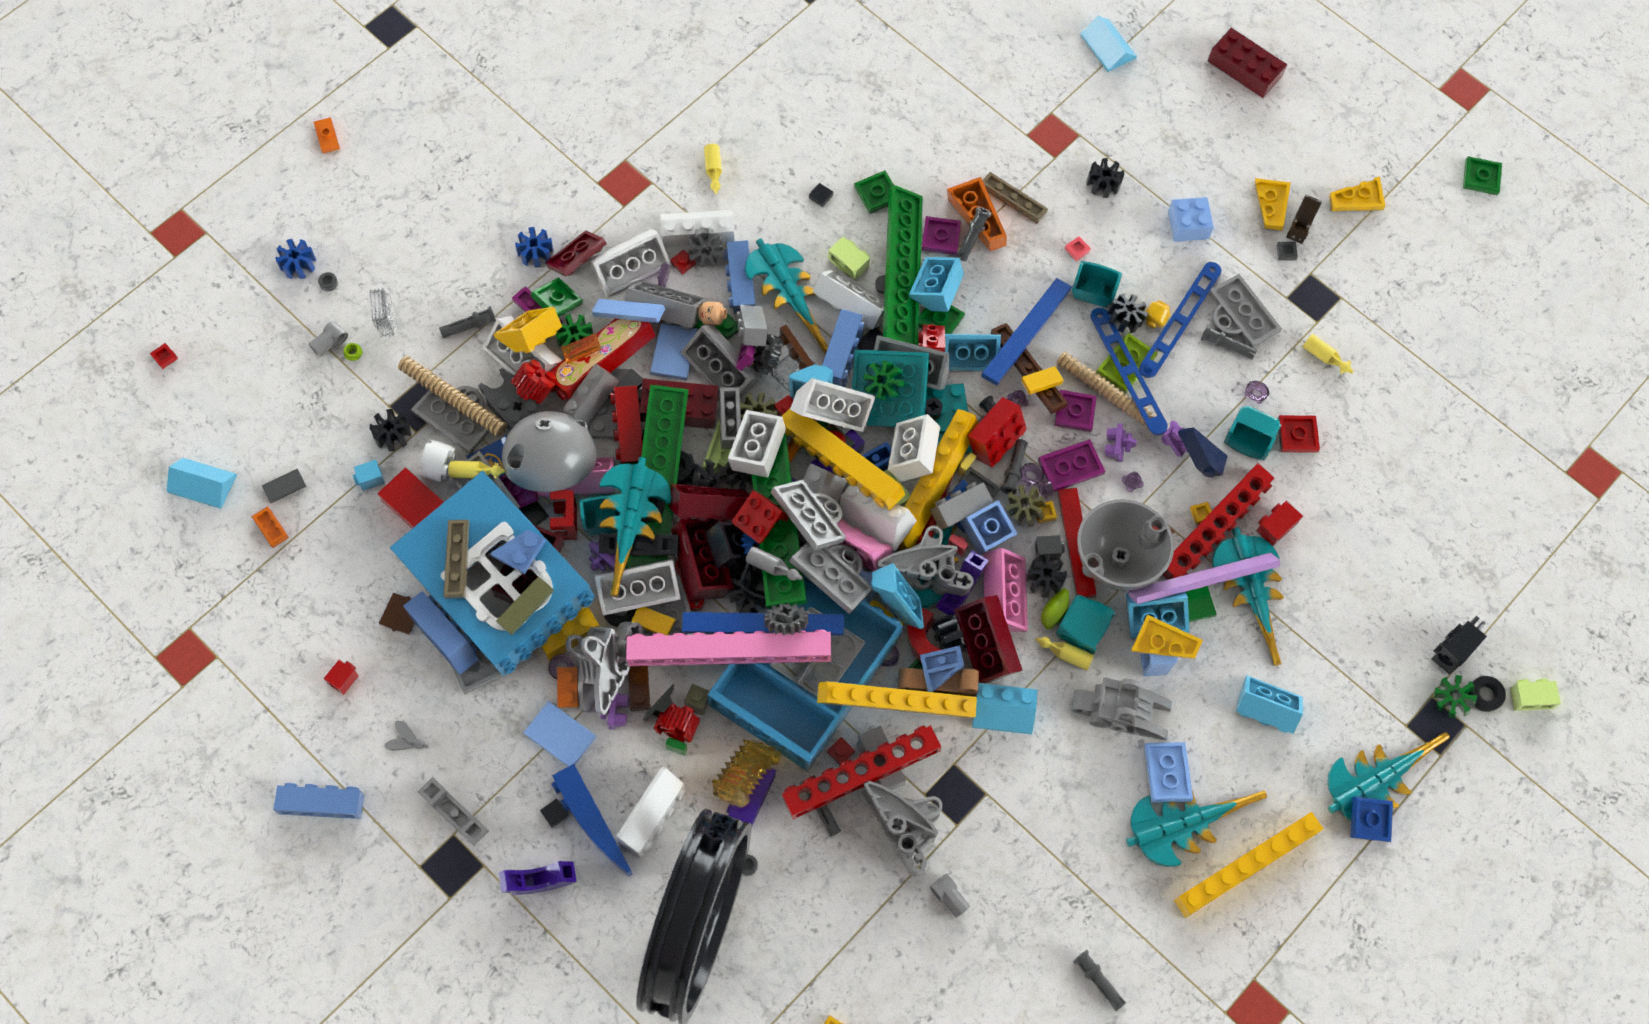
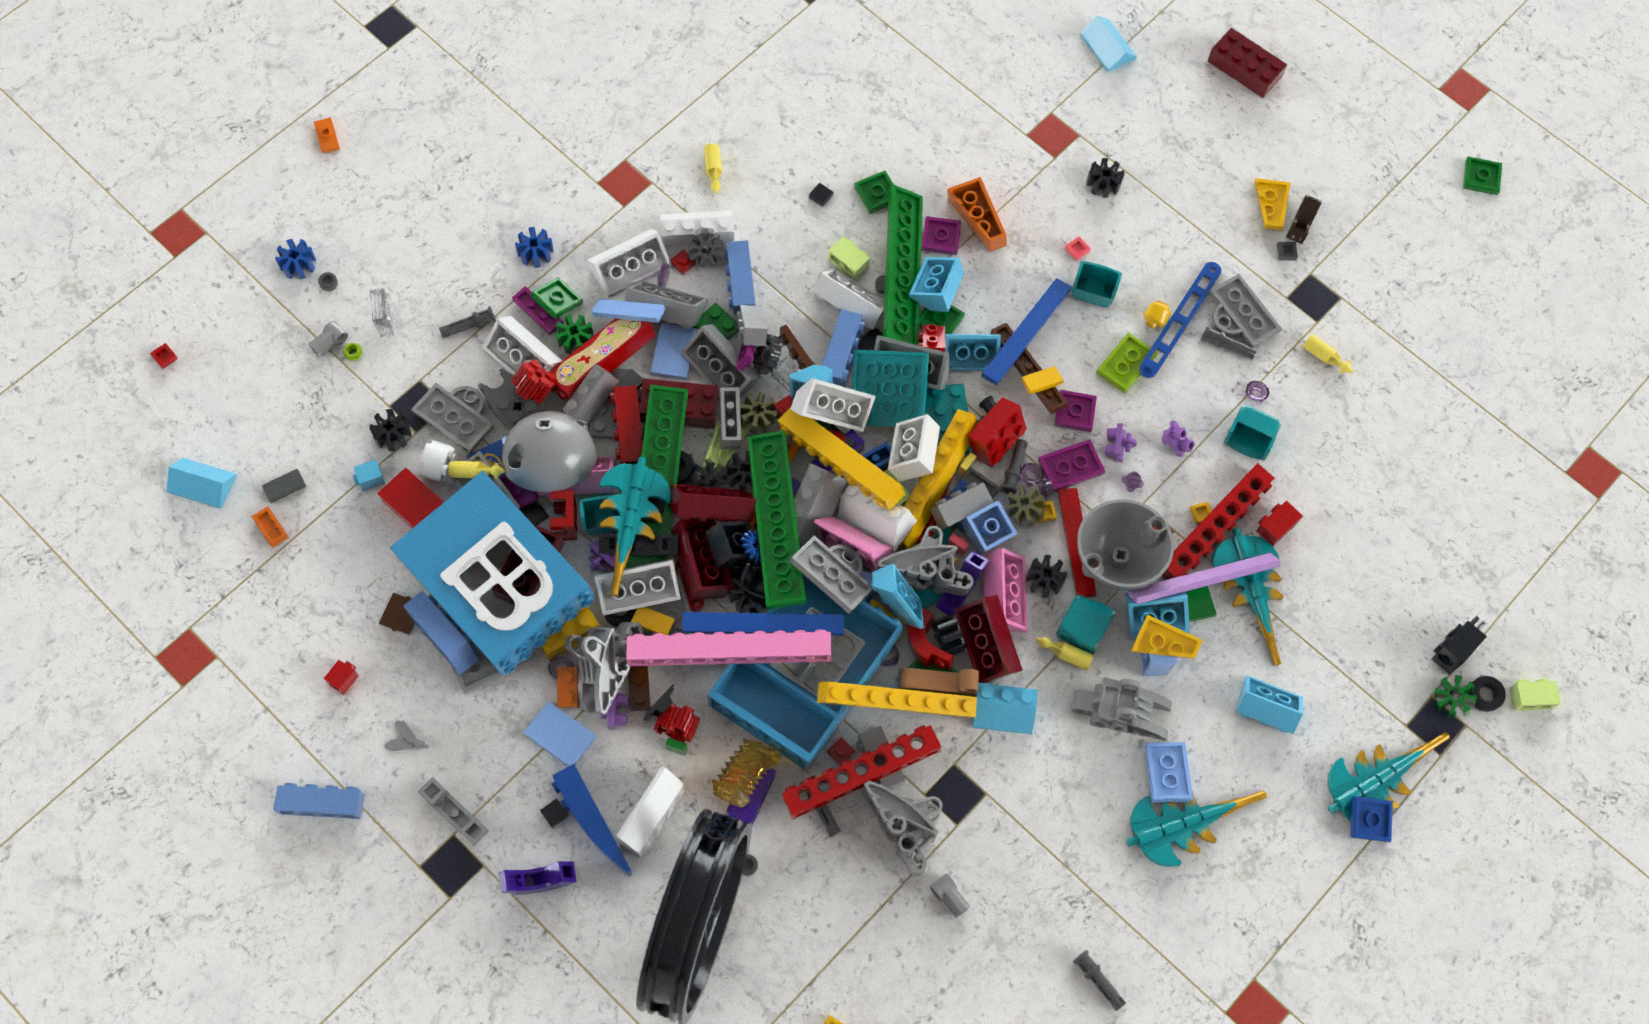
tan piece [398,356,507,437] -> none
dark tan tile [444,520,470,599] -> none
medium blue wing [491,530,546,575] -> none
yellow slope [493,307,562,353] -> none
olive tile [496,576,554,636] -> none
dark red plate [545,230,607,277] -> none
clear orange tile [561,333,602,364] -> none
olive brick [684,684,710,715] -> none
light nougat head [698,301,727,326] -> none
white brick [728,410,786,478] -> none
red bracket [732,490,789,544] -> none
teal animal [745,238,828,353] -> none
light grey wheel [746,547,802,581] -> none
dark grey gear [764,603,808,636] -> none
light grey plate [771,480,846,551] -> none
green gear [863,360,905,400] -> none
medium blue wing [920,646,964,692] -> none
black wheel [925,398,943,421] -> none
dark grey pin [956,207,991,261] -> none
dark tan tile [982,172,1048,224] -> none
clear purple plate [1007,390,1028,407] -> none
dark grey brick [1034,535,1065,561] -> none
lime arm [1041,588,1070,629] -> none
tan piece [1057,351,1158,436] -> none
blue piece [1090,308,1168,435] -> none
black gear [1107,293,1148,333] -> none
light blue brick [1168,197,1214,242] -> none
yellow brick [1174,812,1324,918] -> none
dark blue slope [1178,427,1228,478] -> none
red plate [1277,415,1320,453] -> none
yellow wing [1329,176,1386,211] -> none

